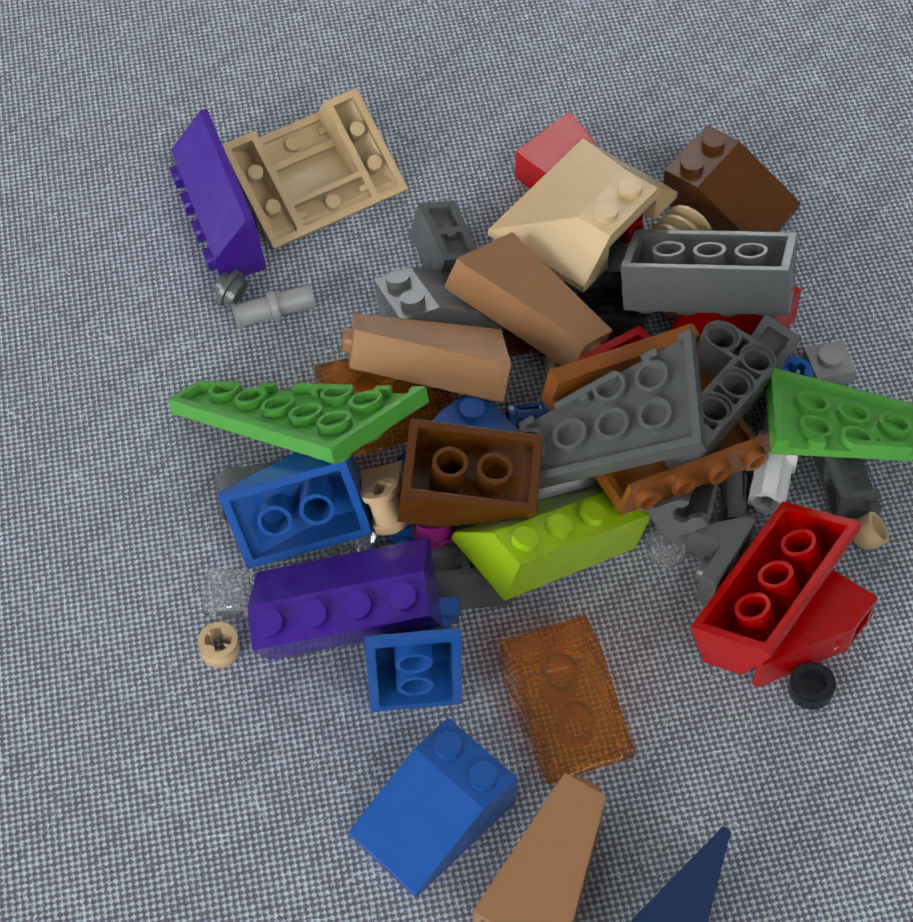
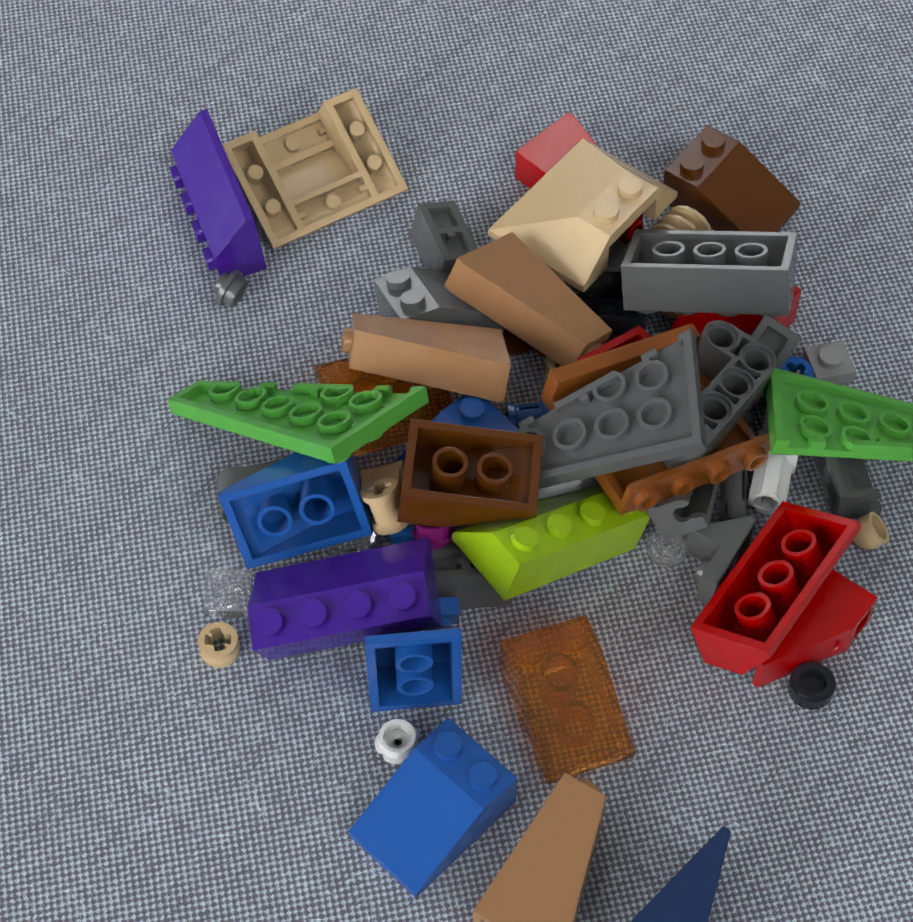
light grey pin [231,283,315,329] -> none
none -> white plate [374,719,419,764]

